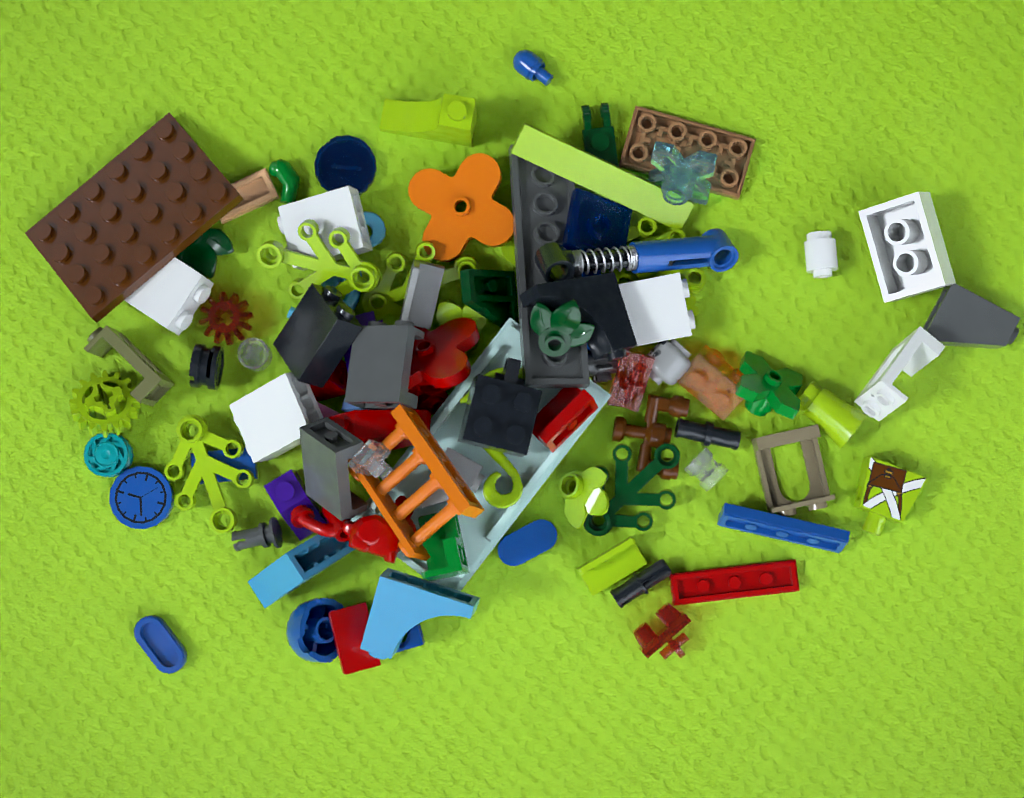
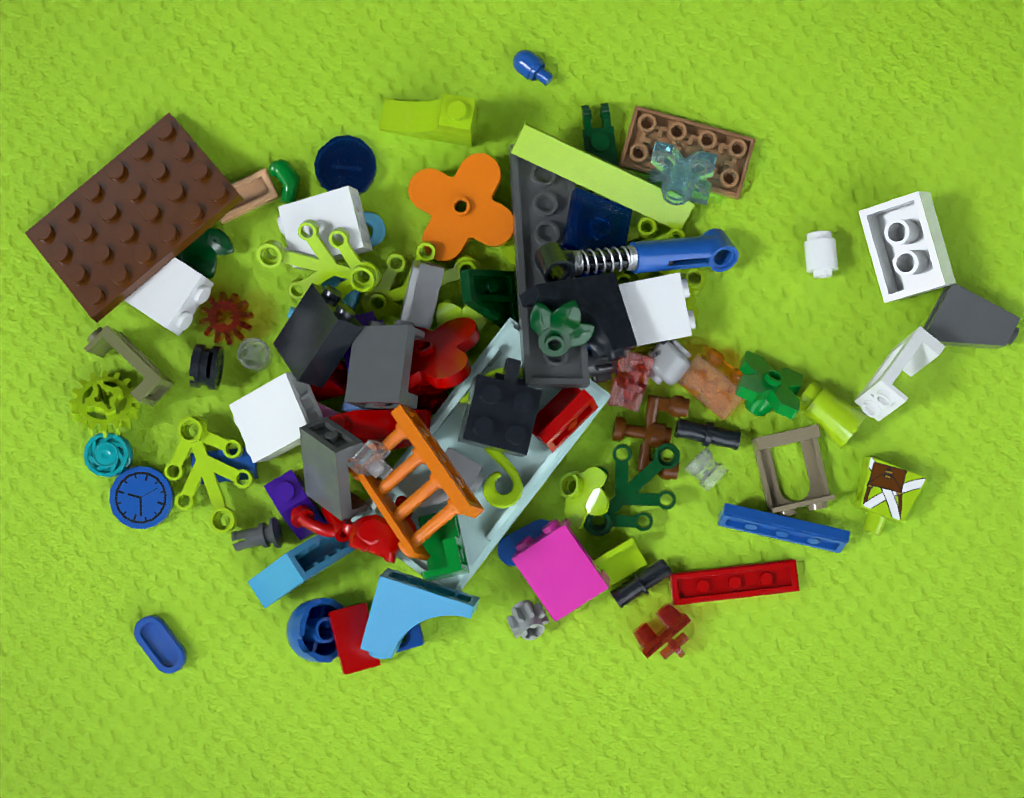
none -> light grey gear [507,600,549,640]
none -> dark pink panel [512,518,611,622]

